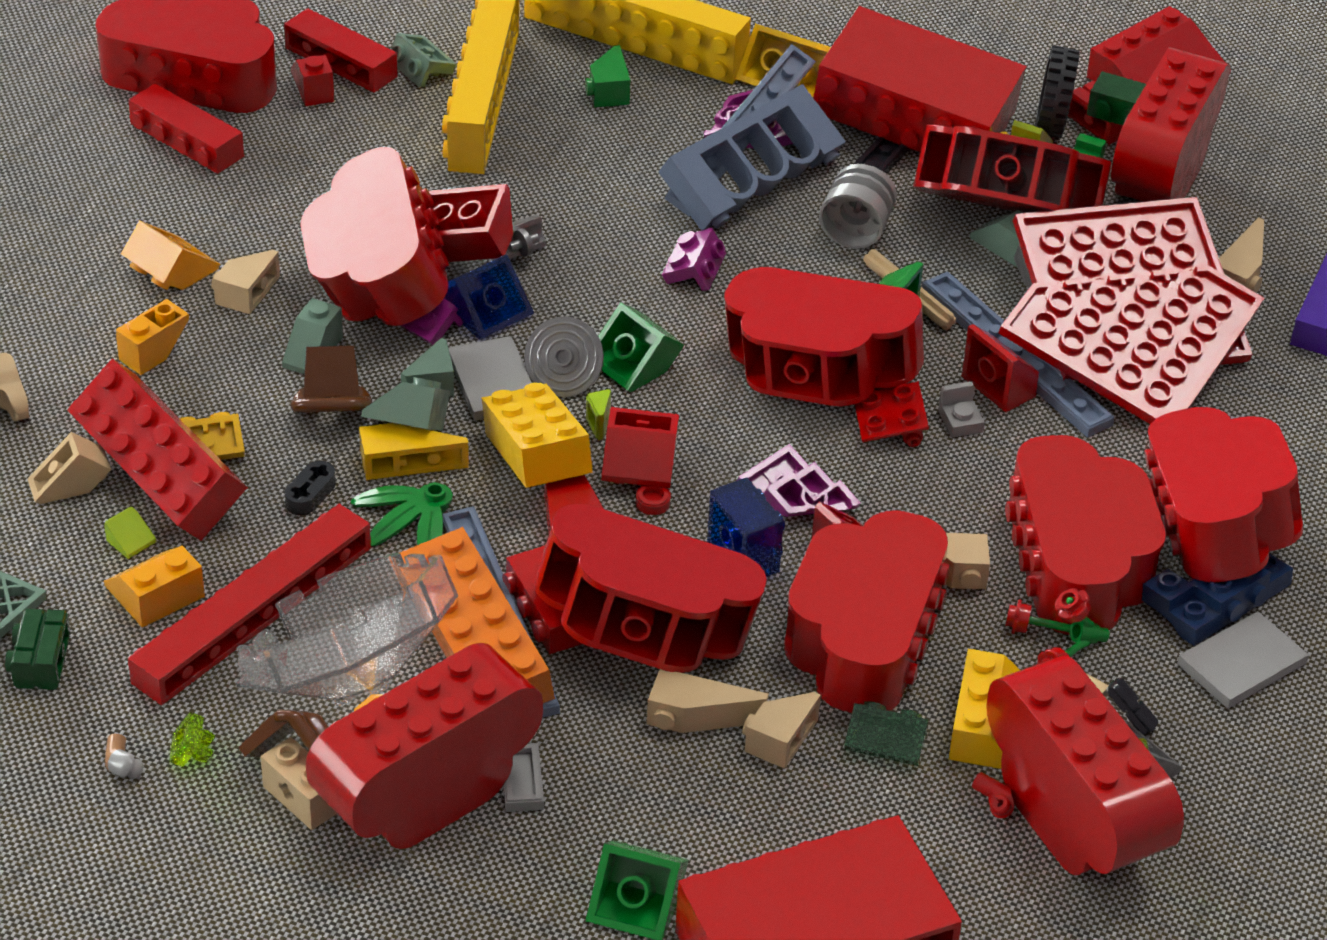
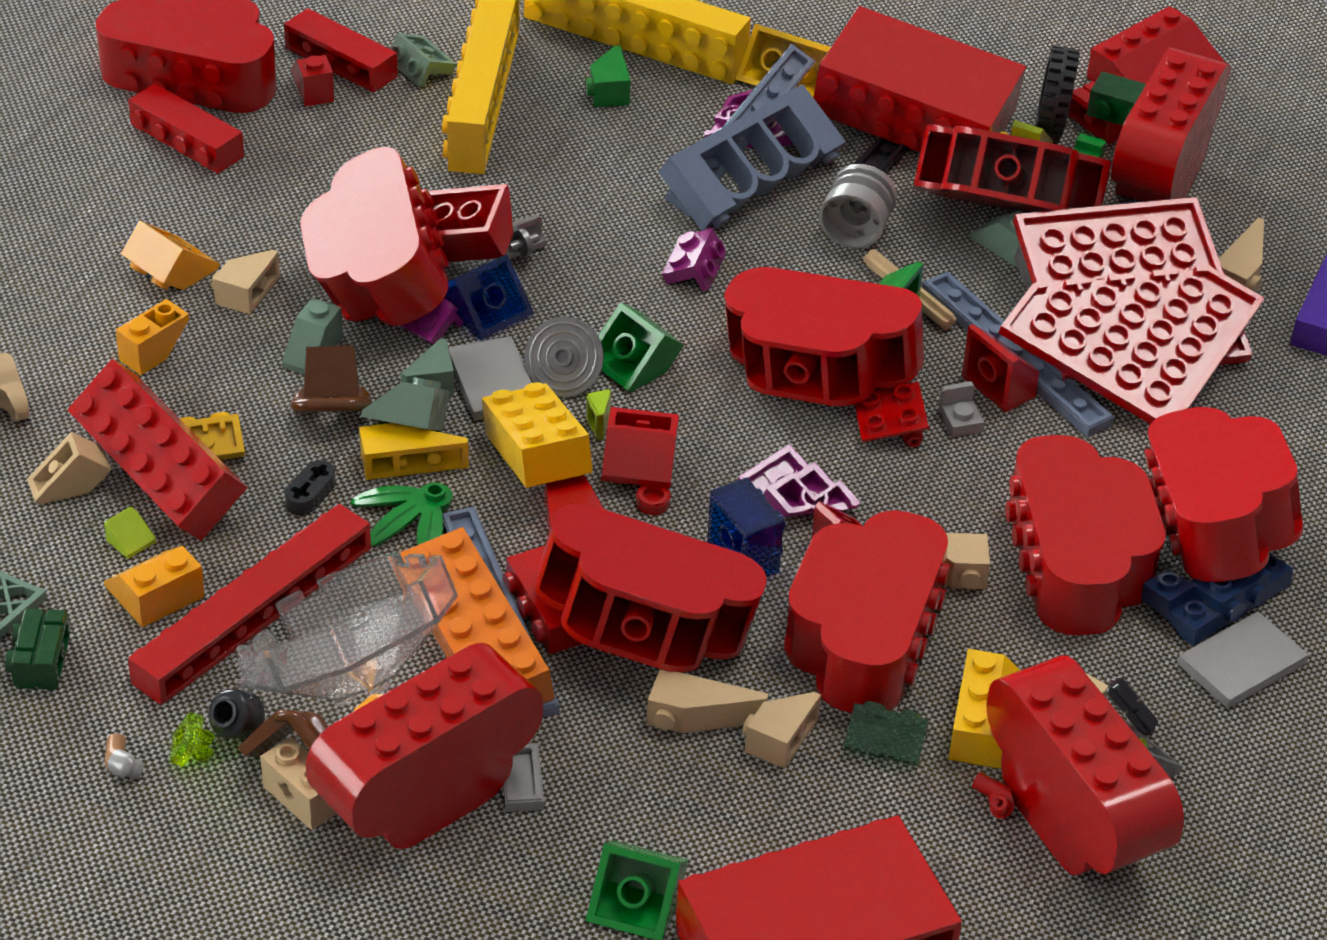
plant [1005,588,1110,664] -> none
none -> black head [208,689,265,740]

